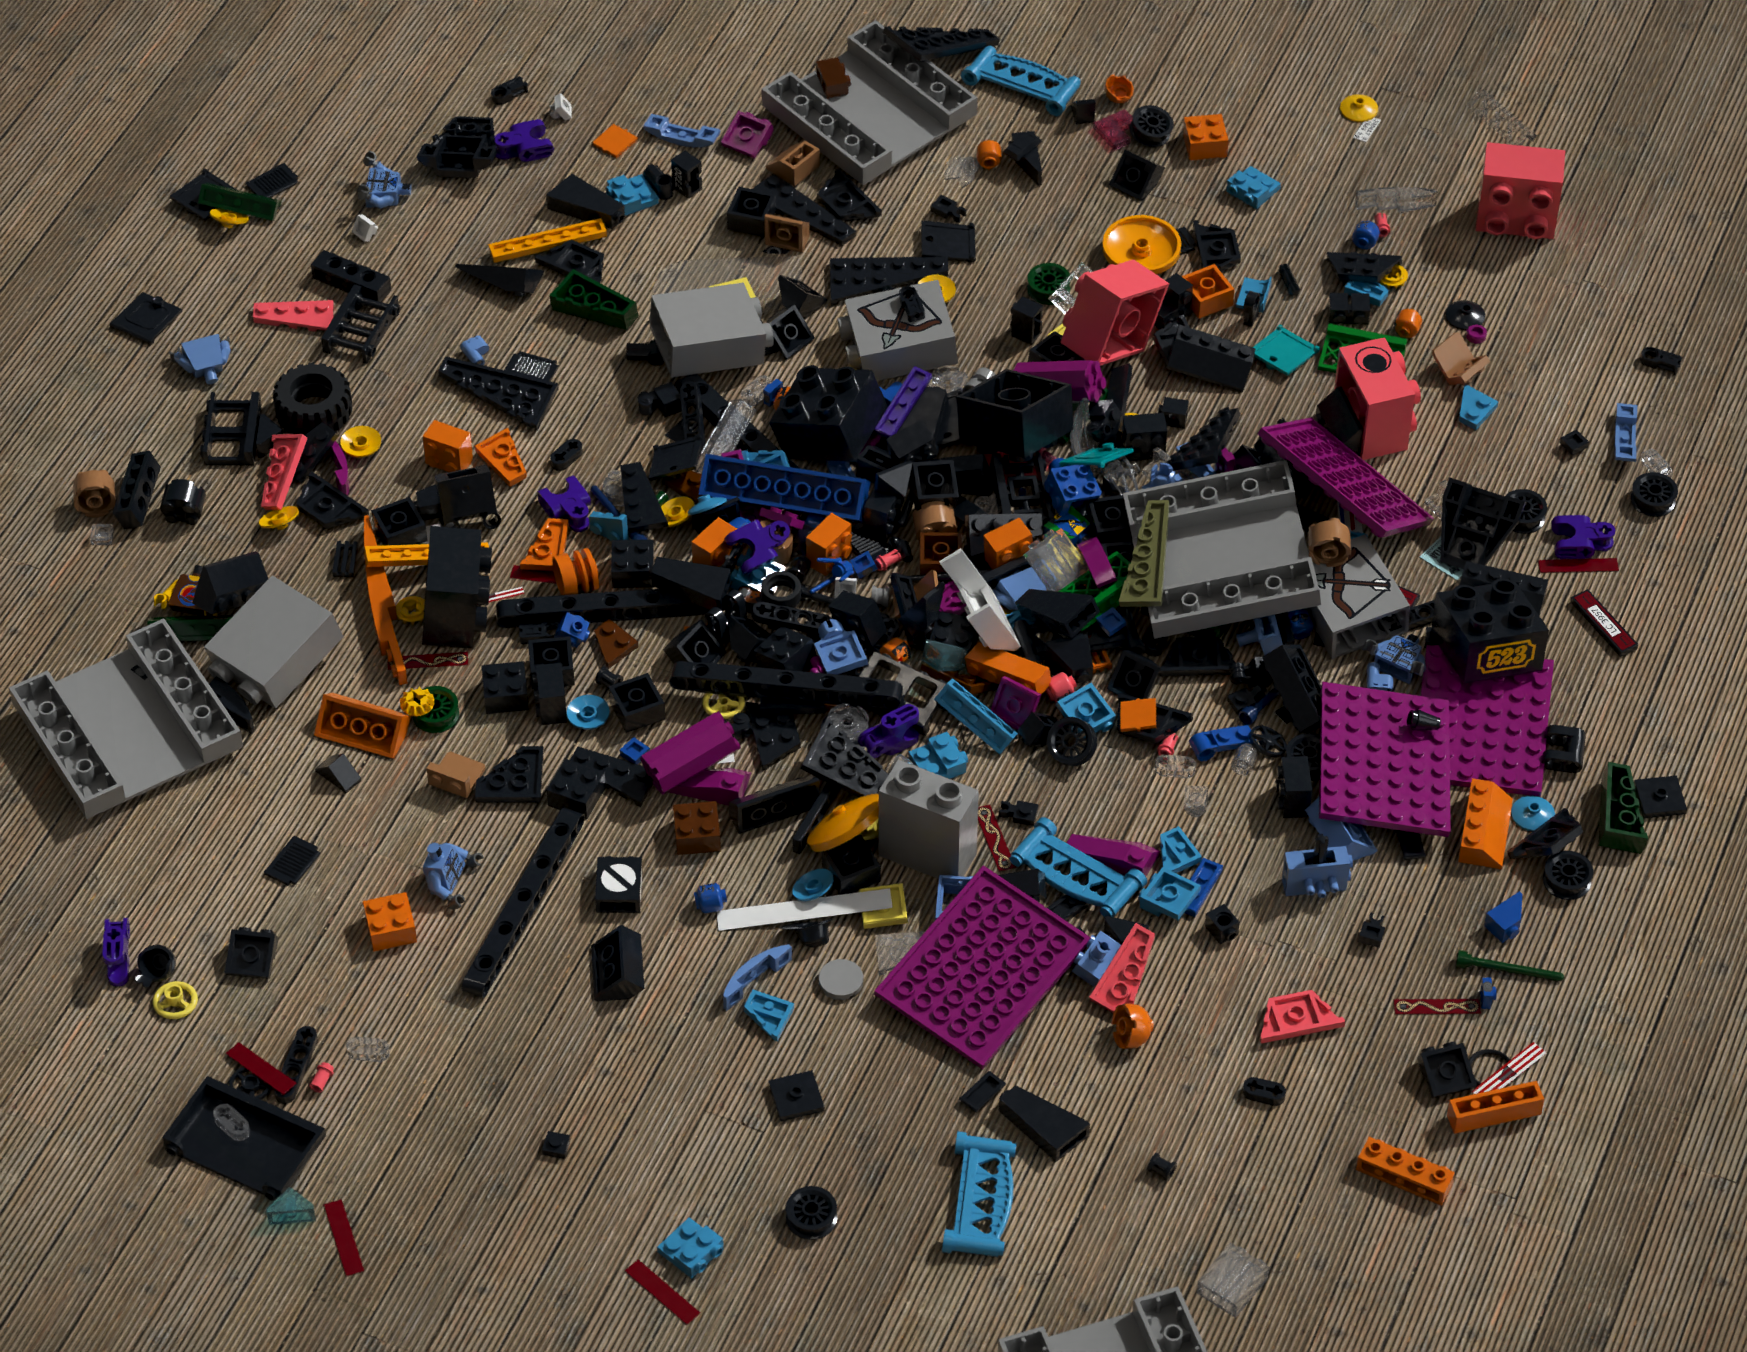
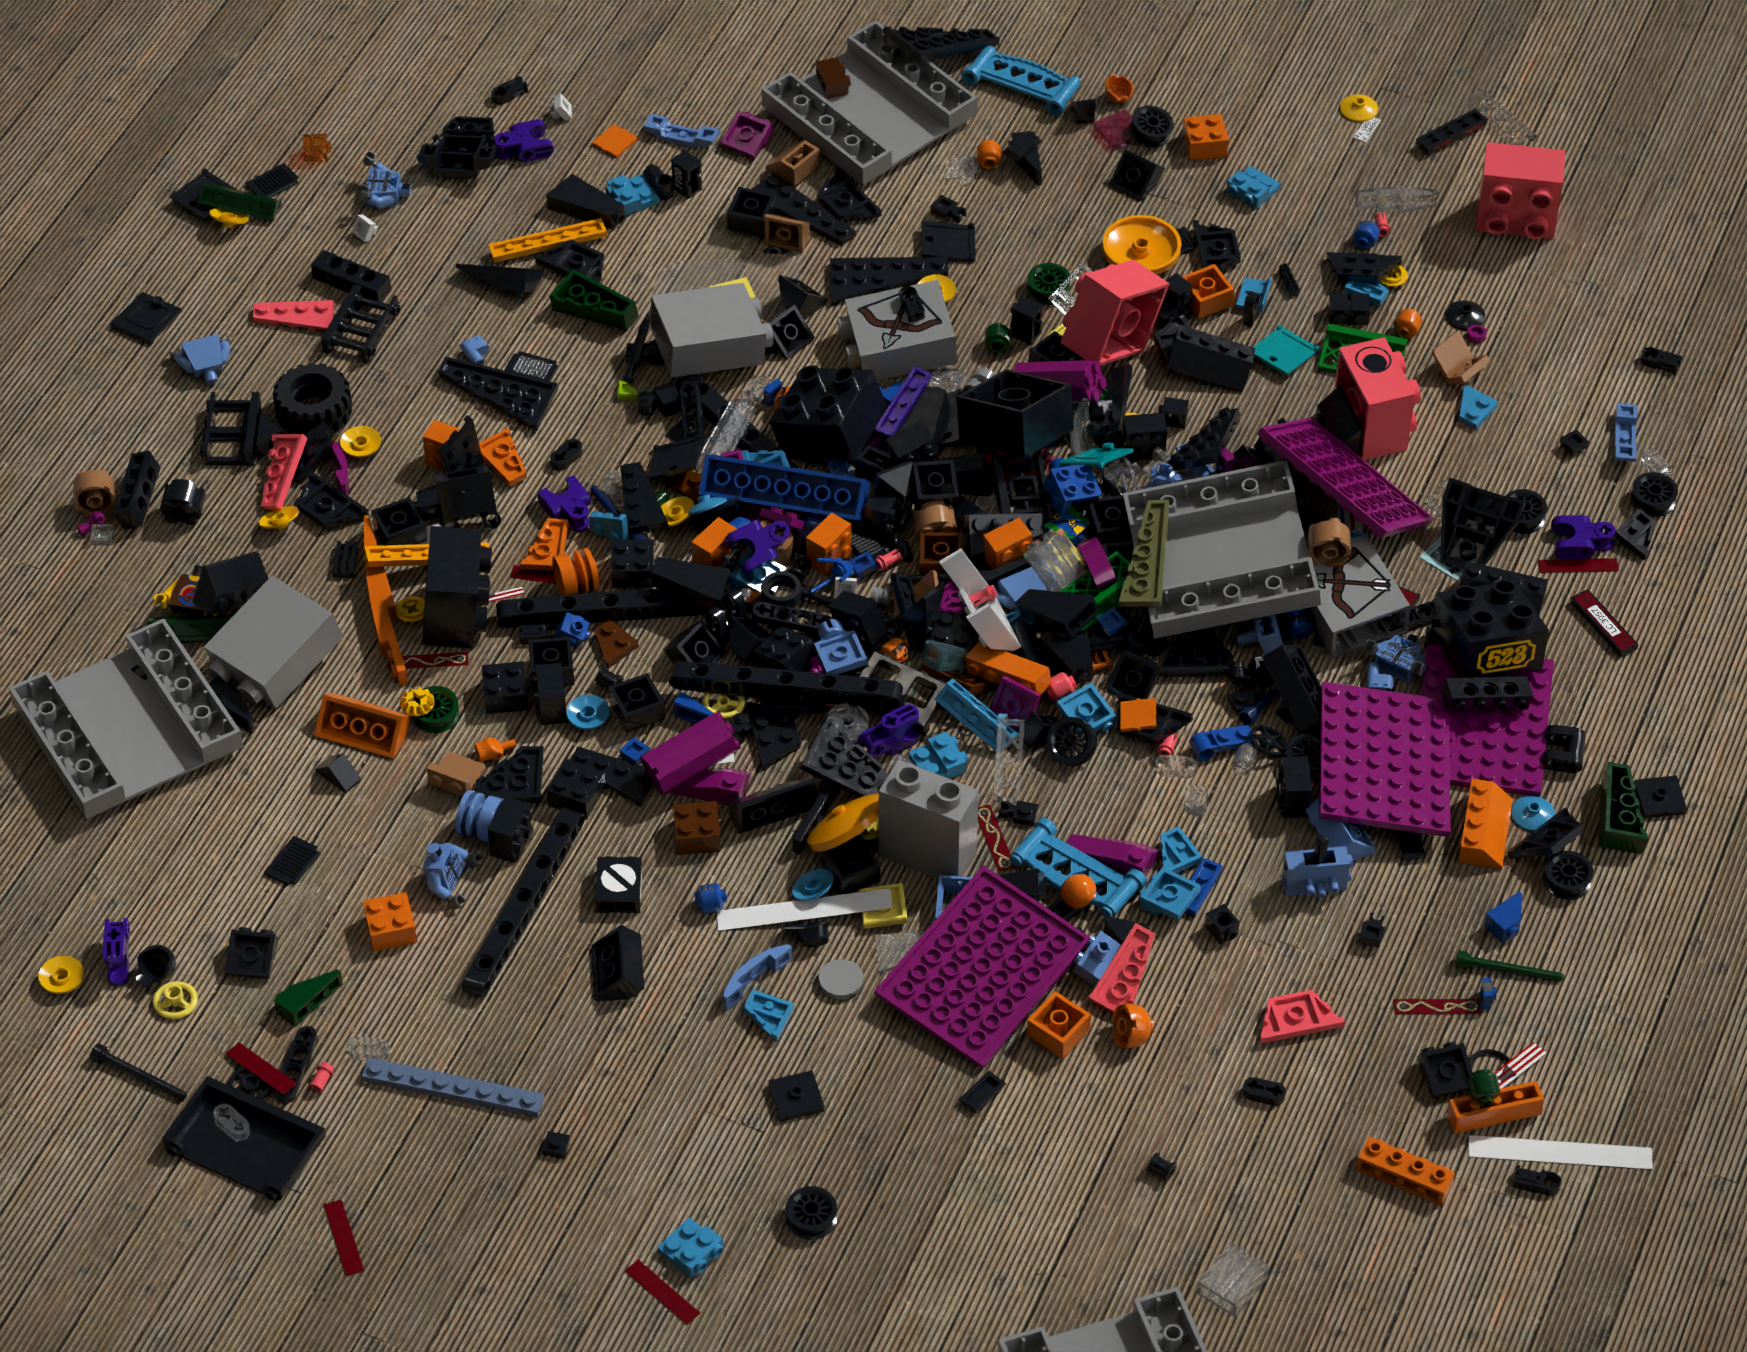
clear light blue slope [267,1187,316,1225] -> none
dark azure piece [942,1131,1016,1257] -> none
black slope [999,1086,1090,1162] -> none
black cone [1407,709,1441,730] -> none
none -> yellow dish [38,956,84,994]
none -> magenta arm [77,511,105,536]
none -> black piece [90,1043,187,1100]
none -> dark green slope [274,969,343,1027]
none -> clear orange brick [303,134,331,162]
none -> sand blue plate [362,1058,545,1117]
none -> black wing [439,415,484,473]
none -> medium blue wheel [455,790,504,842]
none -> orange piece [474,737,516,763]
none -> black brick [487,796,534,863]
none -> lime tile [617,381,638,401]
none -> black sword [622,312,650,384]
none -> blue slope [674,692,713,724]
none -> coral pin [969,585,998,607]
none -> dark green head [984,323,1010,353]
none -> clear fence [993,713,1025,804]
none -> orange brick [1027,991,1091,1059]
none -> orange hair [1061,874,1096,909]
none -> black plate [1416,108,1488,155]
none -> black brick [1441,676,1533,712]
none -> dark green head [1468,1069,1500,1105]
none -> white sticker [1469,1135,1653,1169]
none -> black piece [1513,1165,1562,1196]
none -> black wing [1614,509,1656,560]

